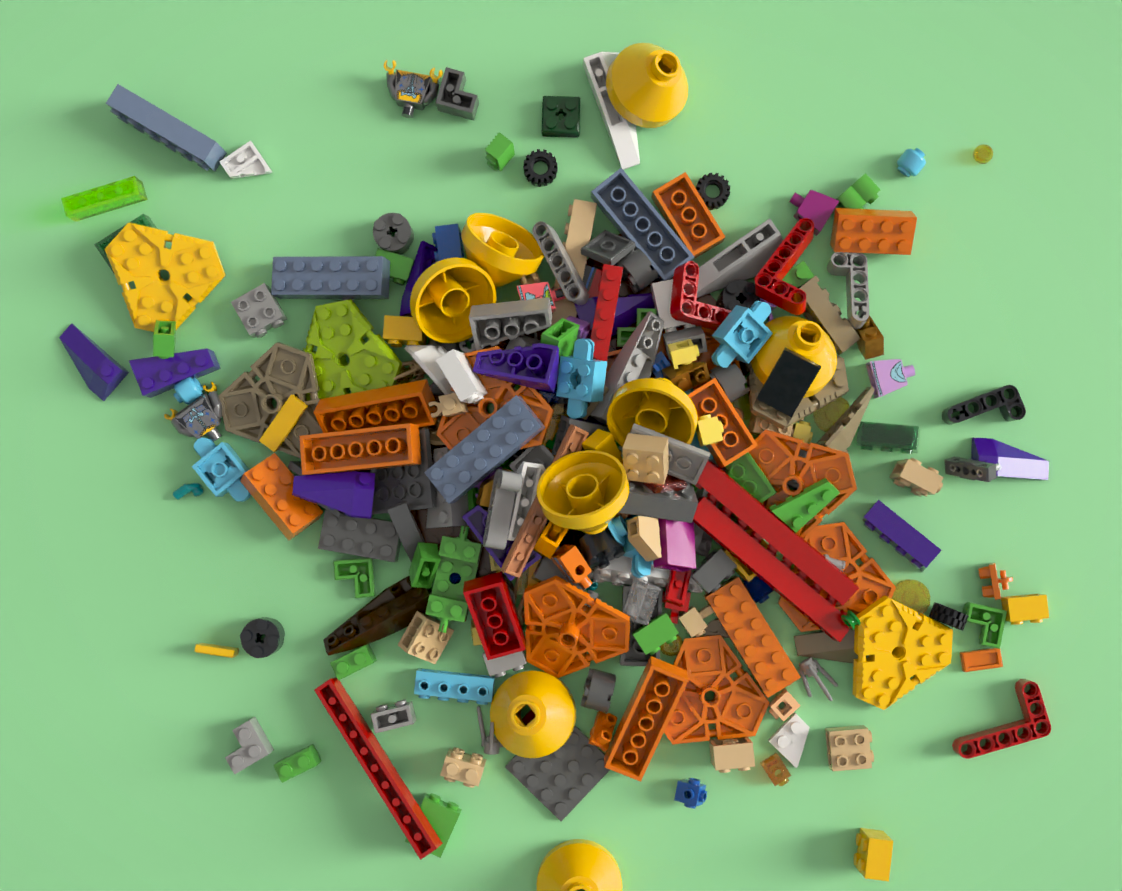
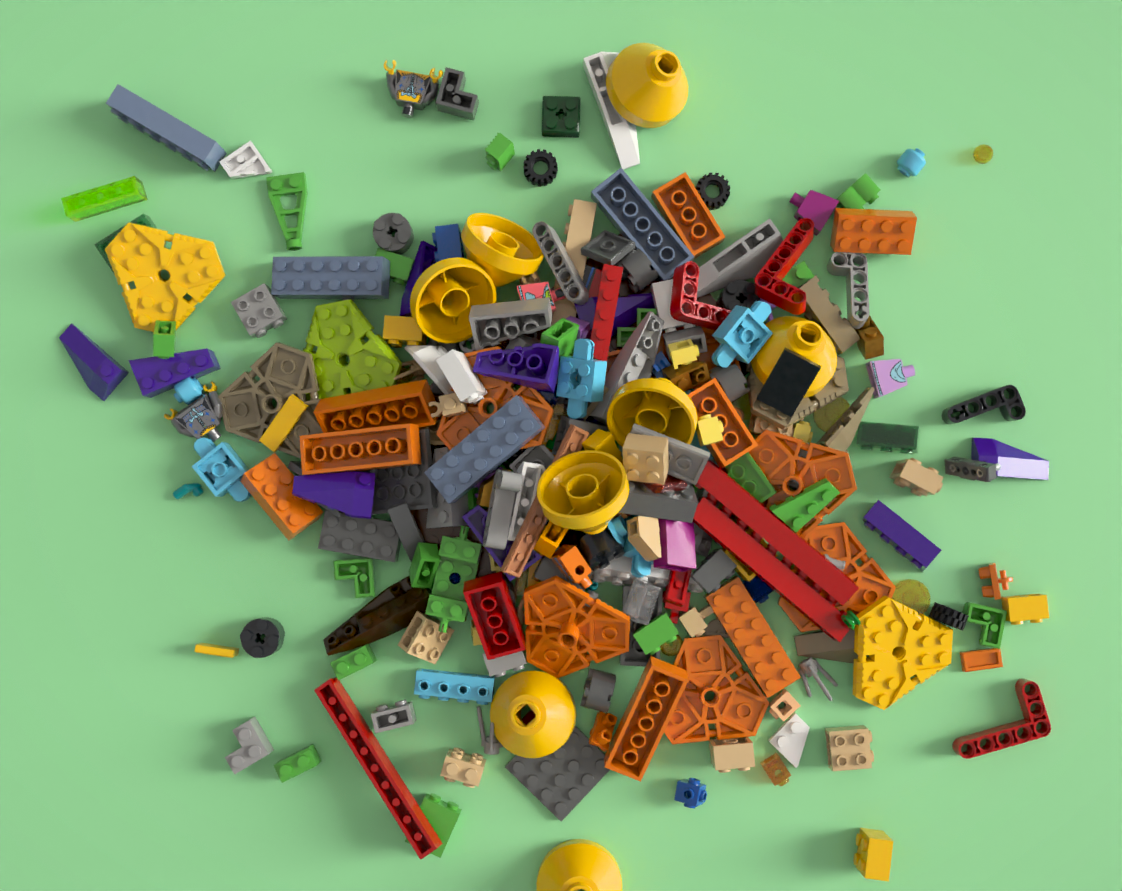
none -> bright green plate [266,172,307,251]

